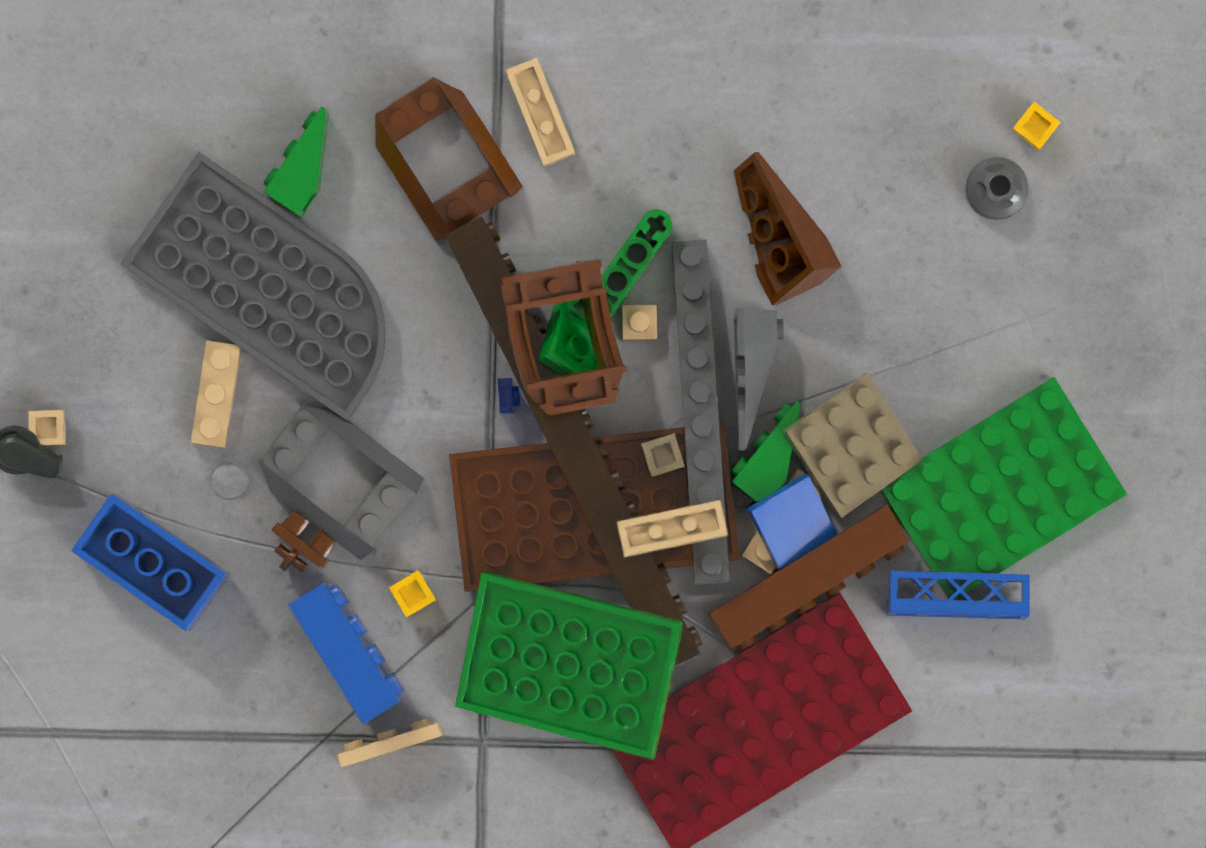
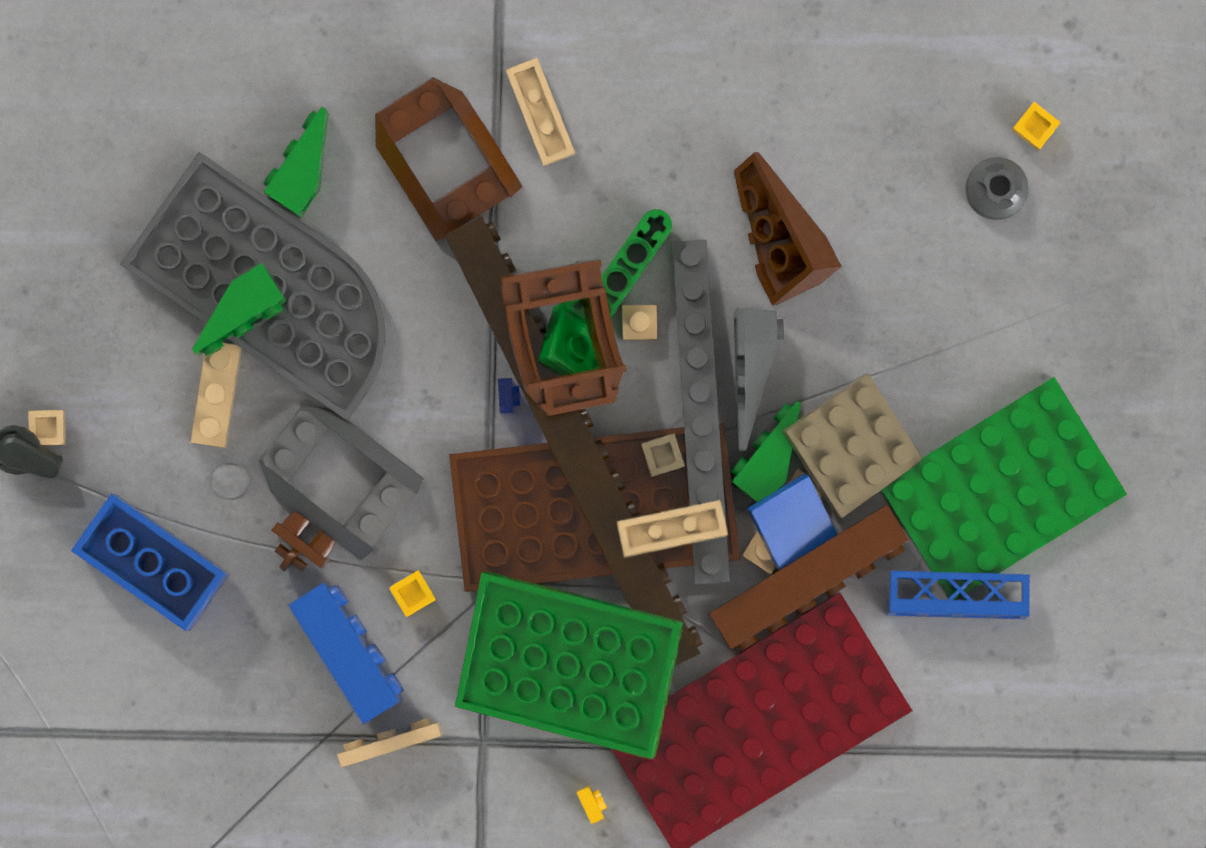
none -> green slope [192,263,287,357]
none -> yellow plate [576,785,607,824]

